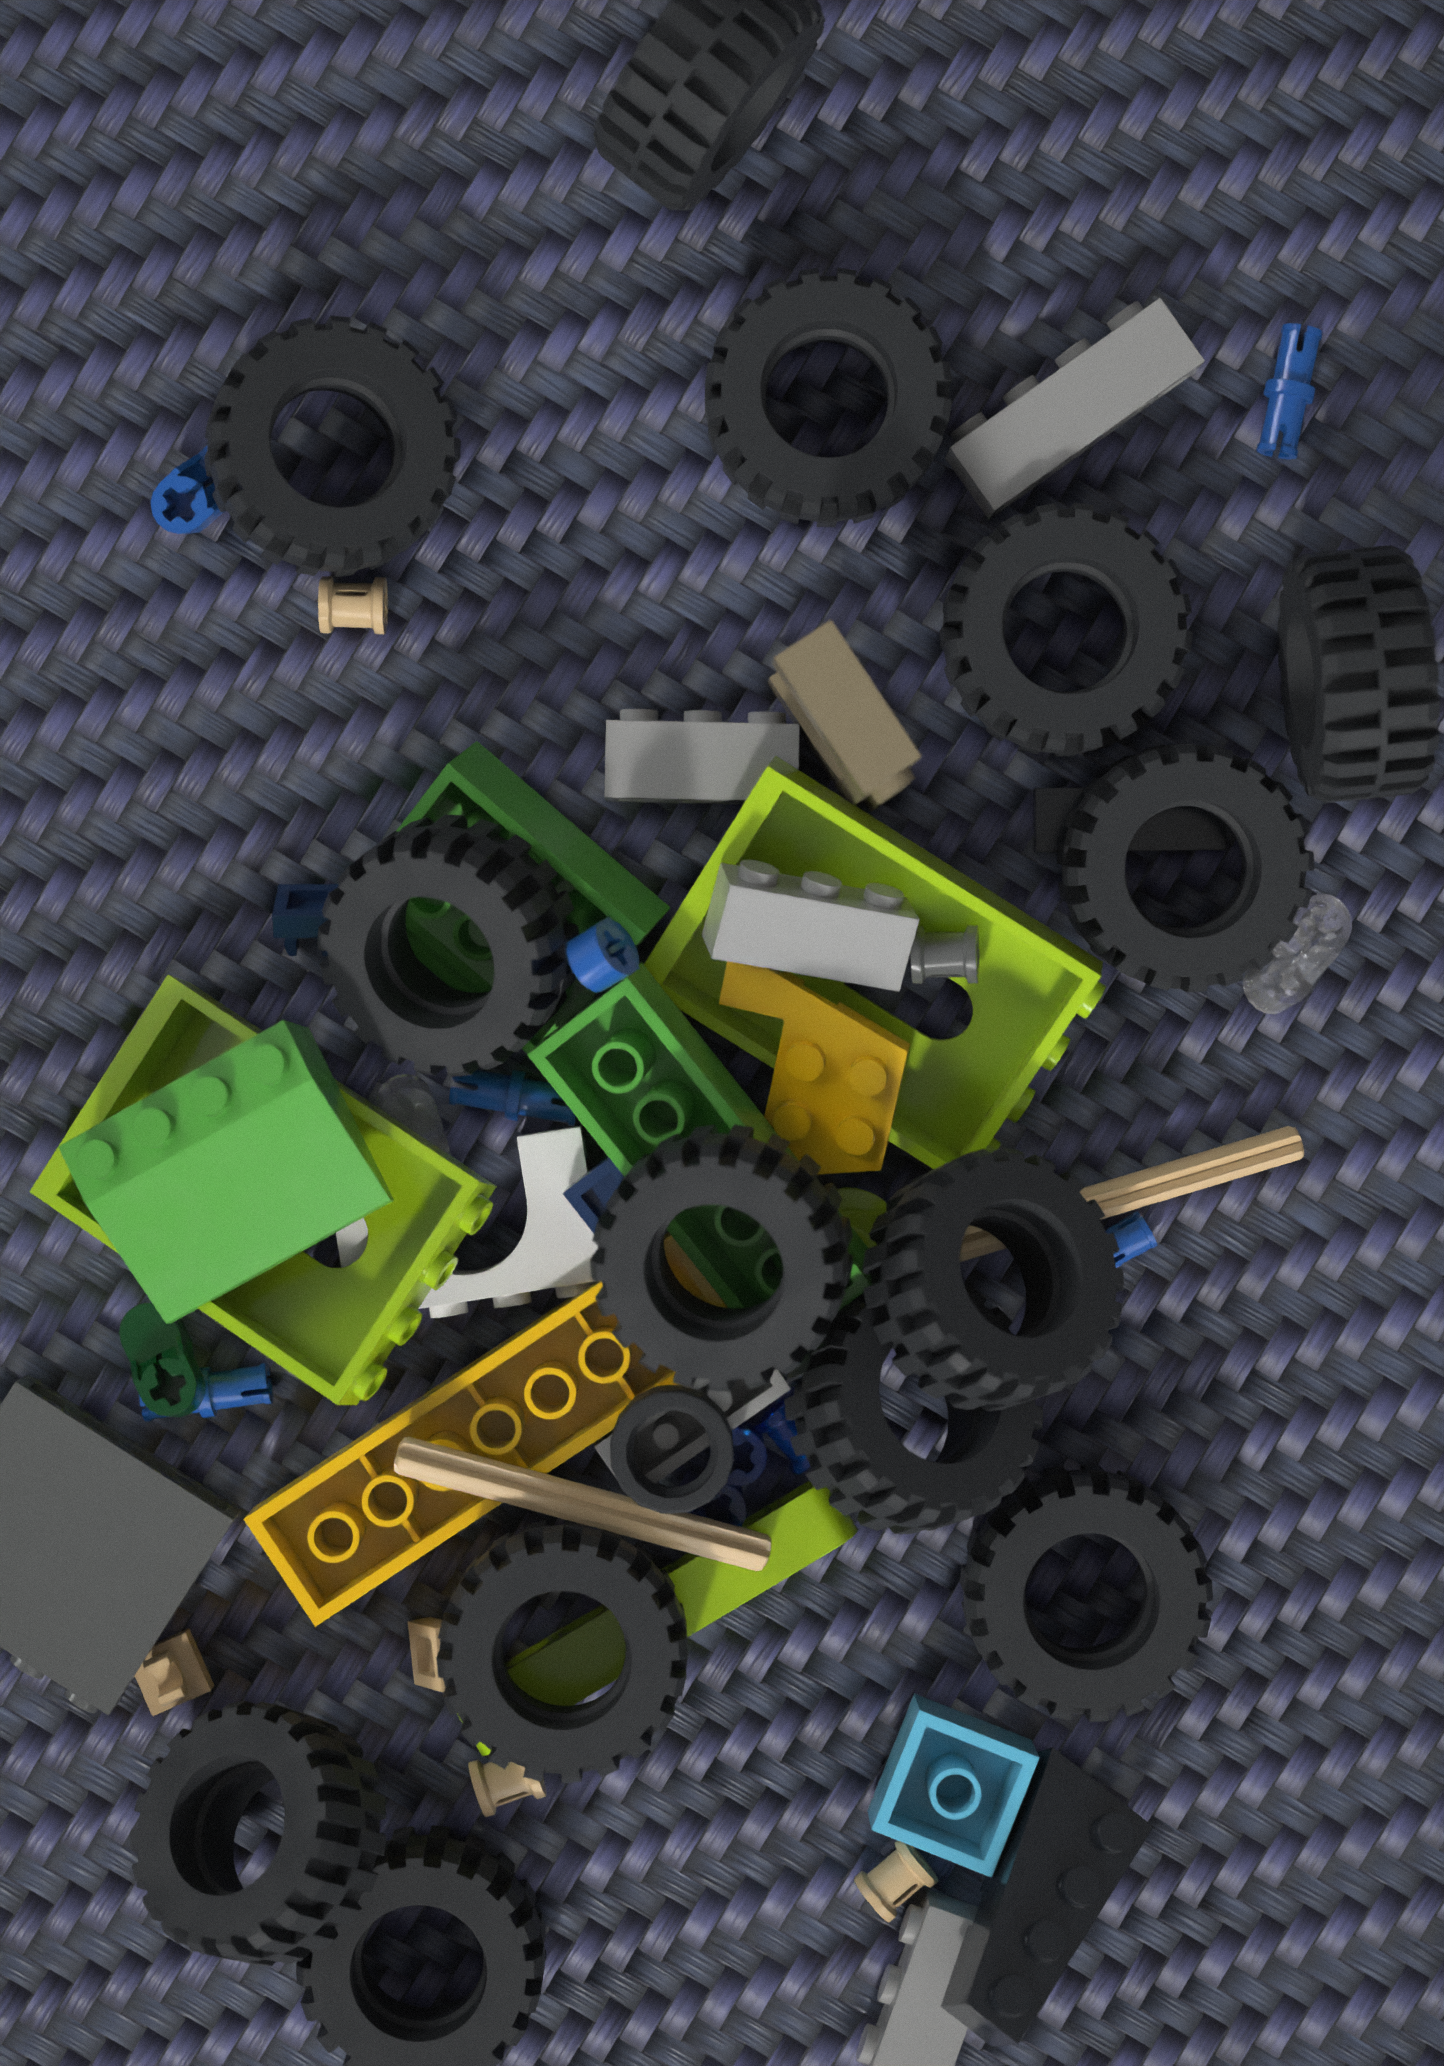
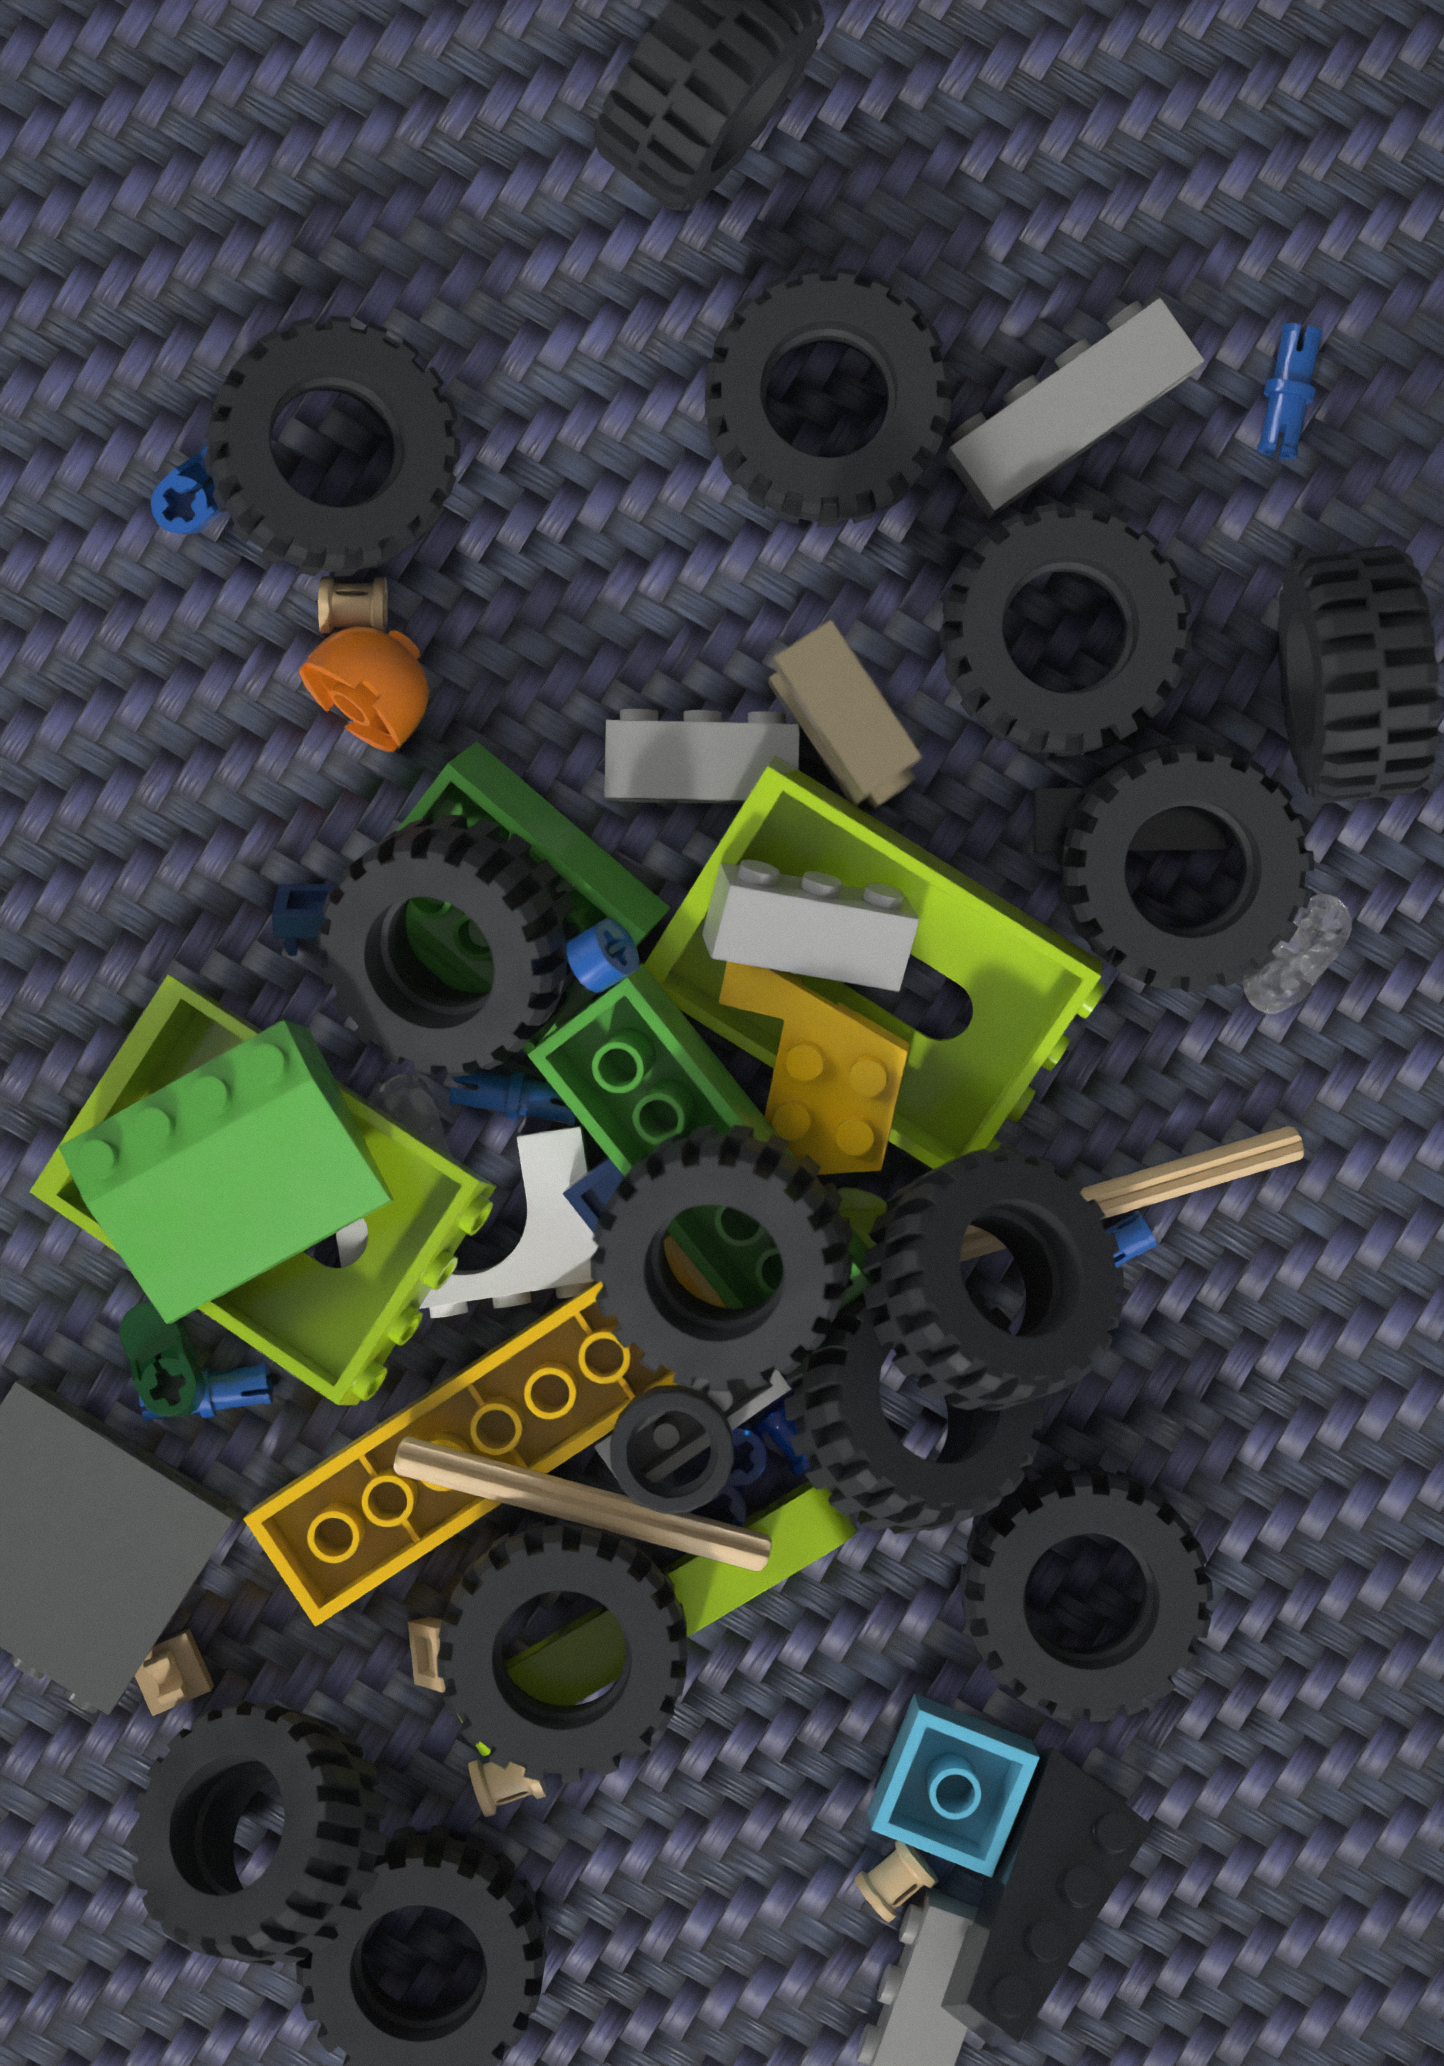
dark grey bush [911,925,980,984] -> none
none -> orange cylinder [299,626,430,752]

